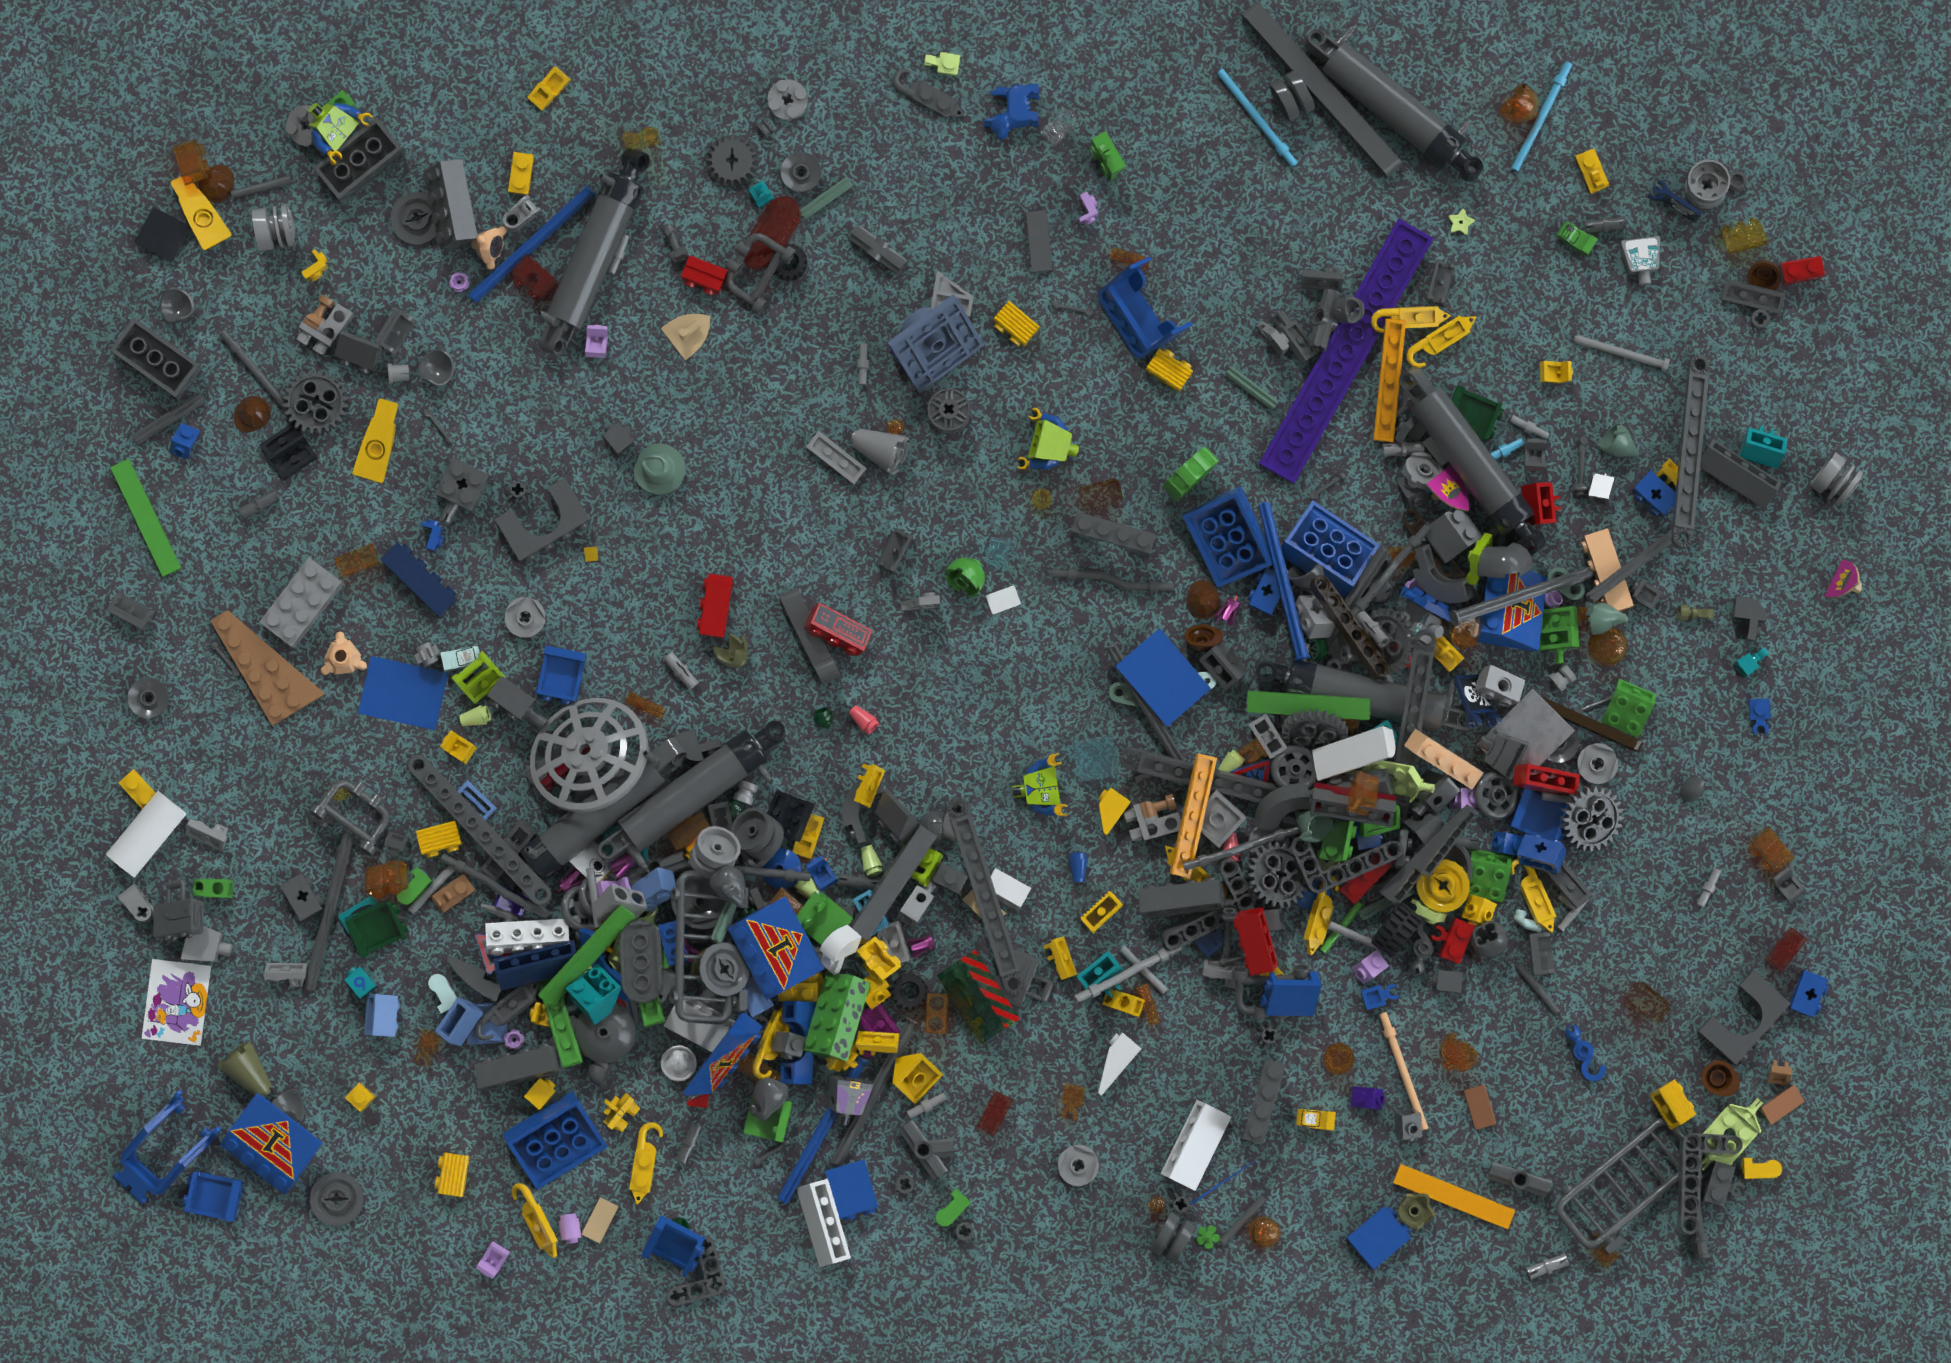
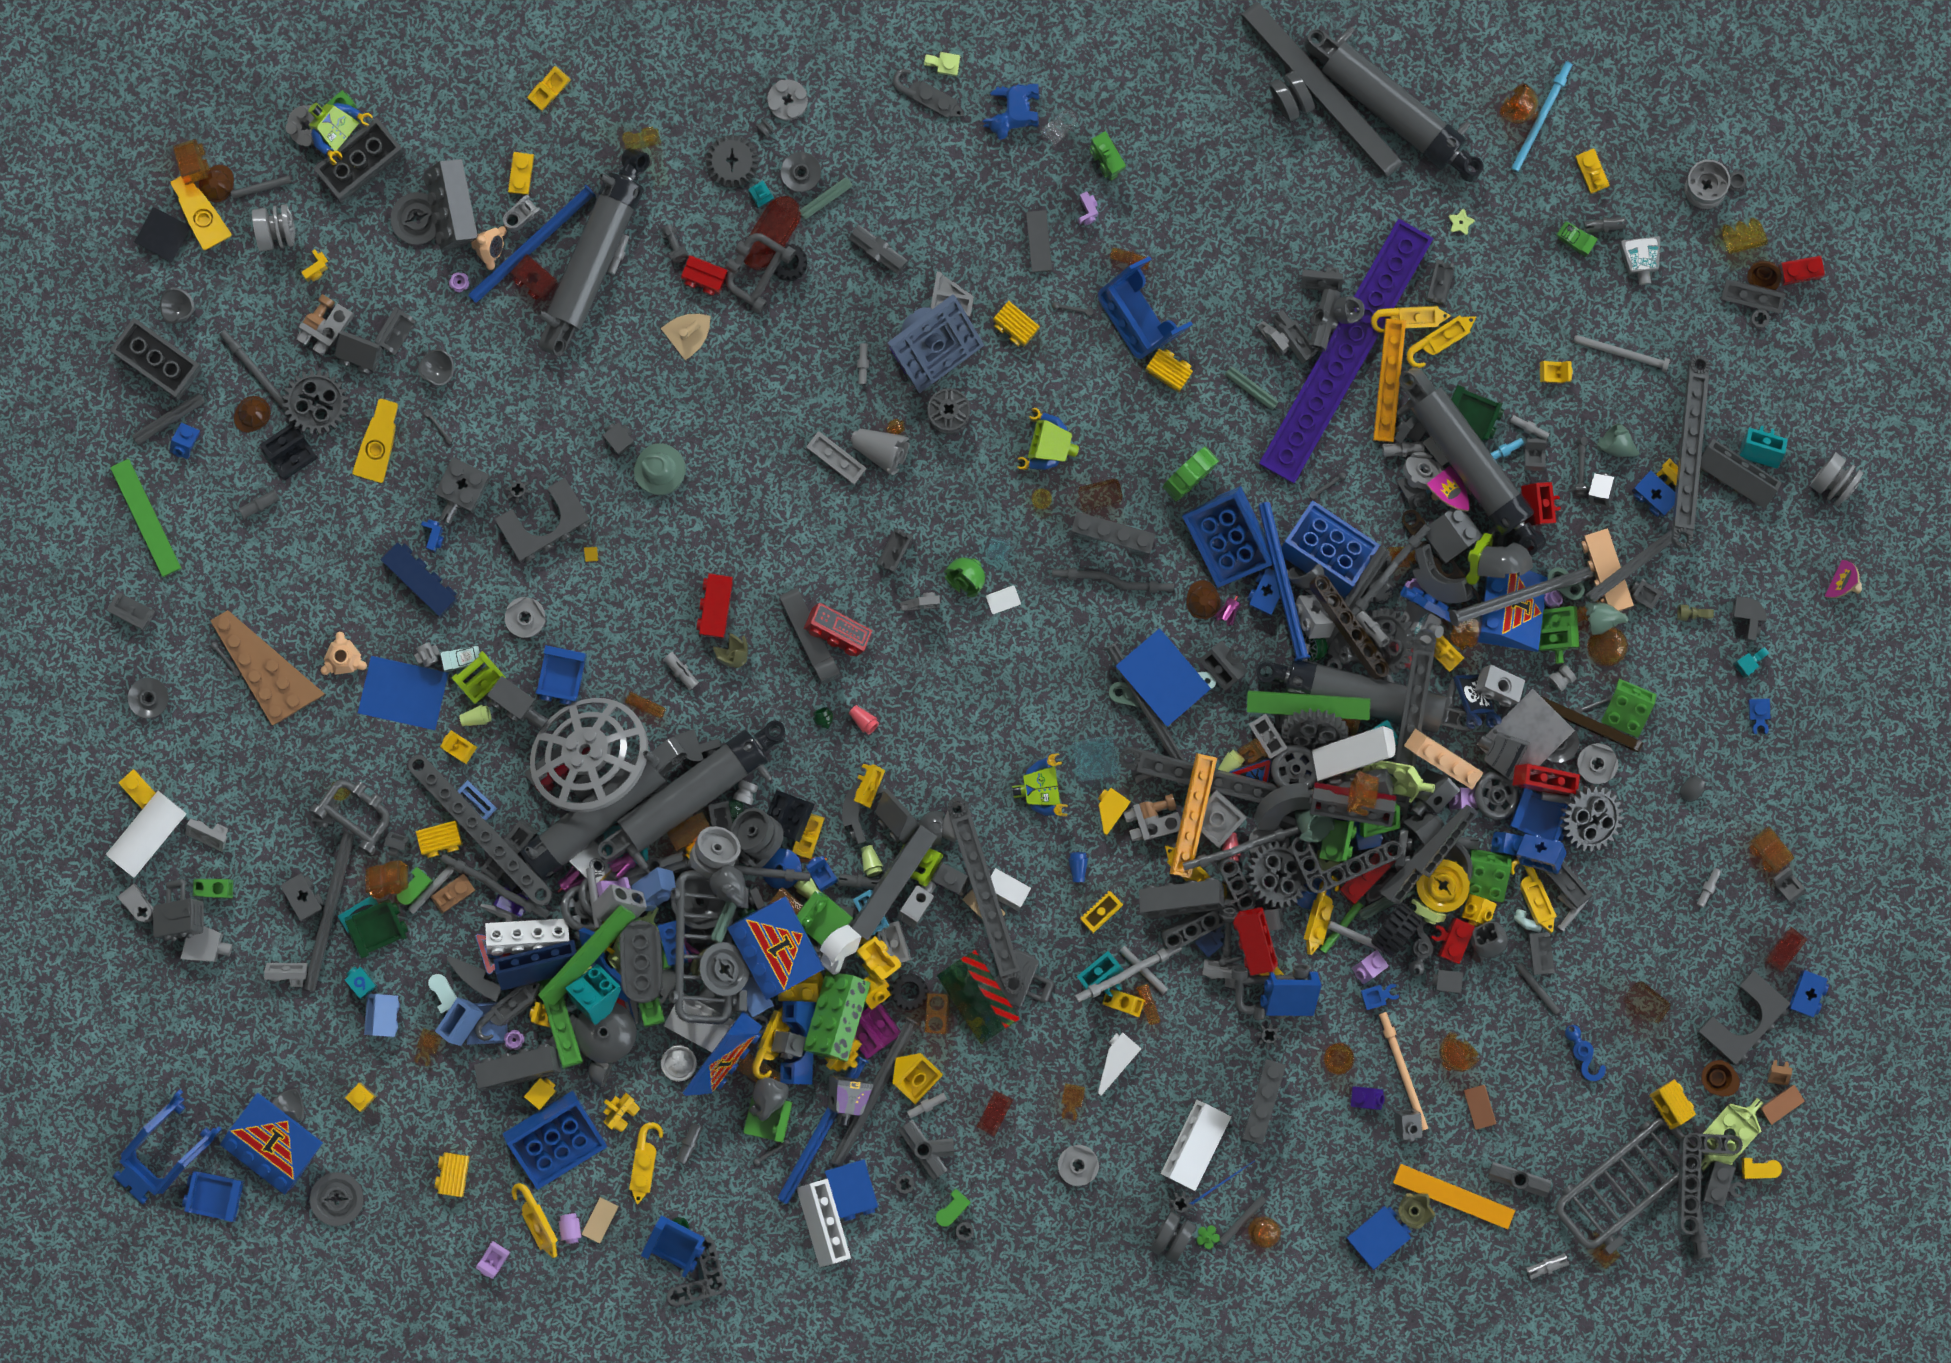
sticker [142,959,211,1046] -> none
olive cone [217,1040,272,1097] -> none
light grey brick [259,558,344,649] -> none
clear orange hinge [334,543,381,578] -> none
light grey bush [388,363,409,384] -> none
lavender bracket [585,325,608,358] -> none
red slope [687,1094,710,1108] -> none
yellow plate [856,1031,900,1055] -> none
flat silver piece [907,934,939,959] -> none
yellow plate [1043,936,1078,980] -> none
clear orange plate [1148,1194,1165,1215] -> none
reddish brown piece [1184,624,1224,653] -> none
medium azure bar [1217,69,1298,168] -> none
yellow leg [1296,1109,1336,1131] -> none
dark blue flag [1648,180,1703,223] -> none

